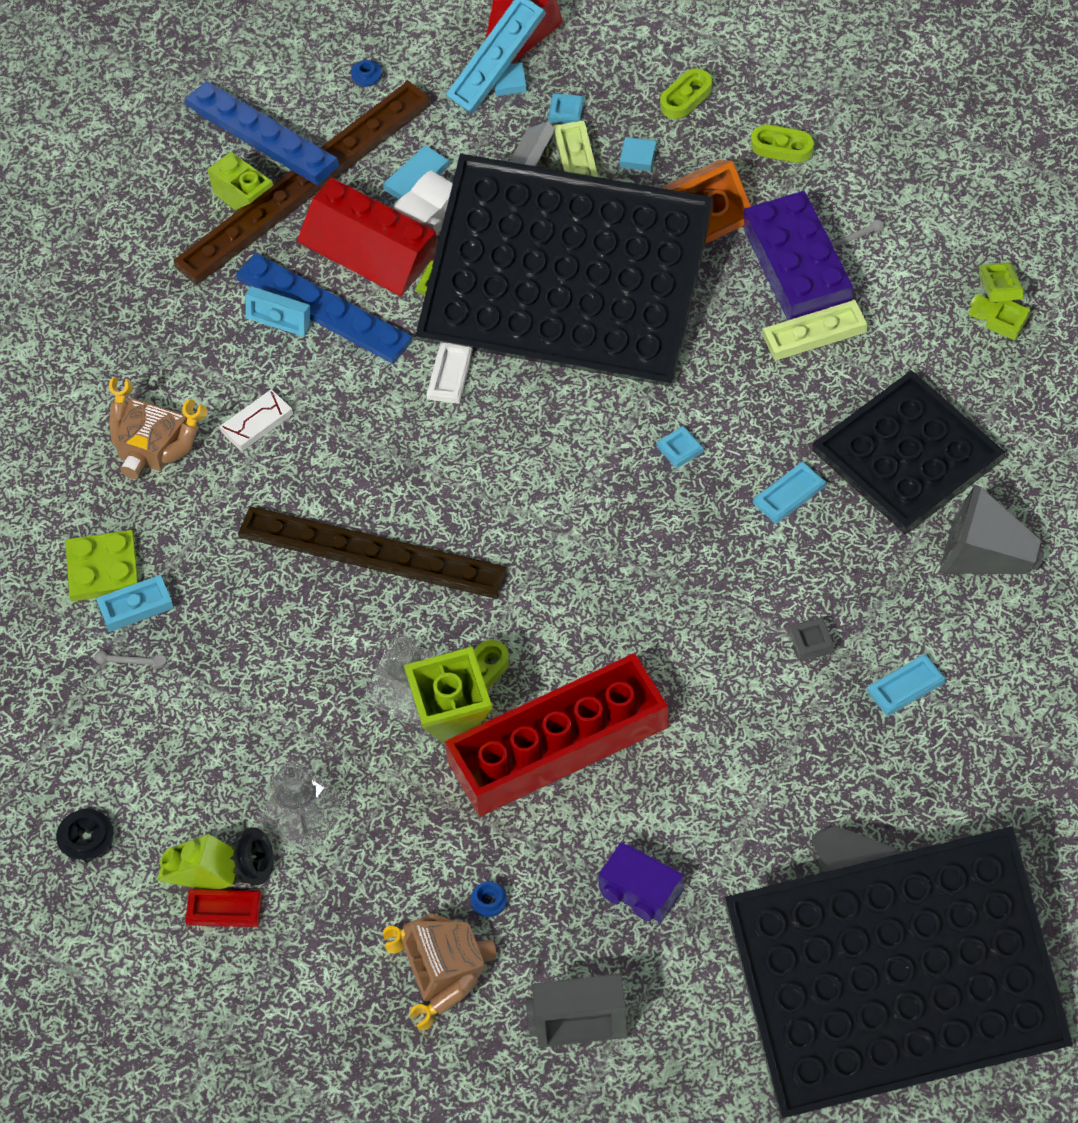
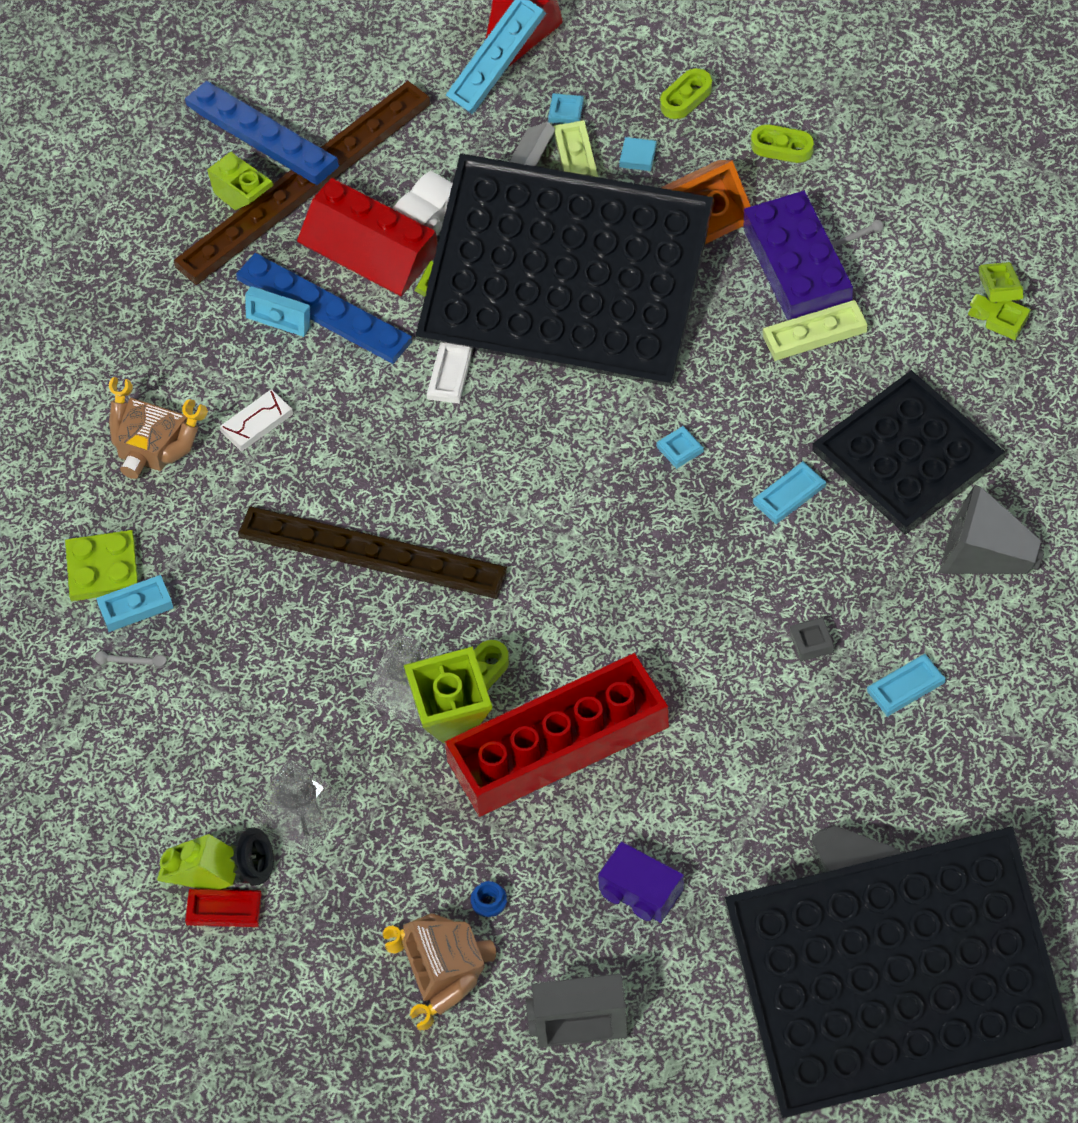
black gear [56,809,115,863] -> none
blue plate [351,60,382,87] -> none
medium azure tile [383,145,449,200] -> none
medium azure tile [494,62,527,96] -> none

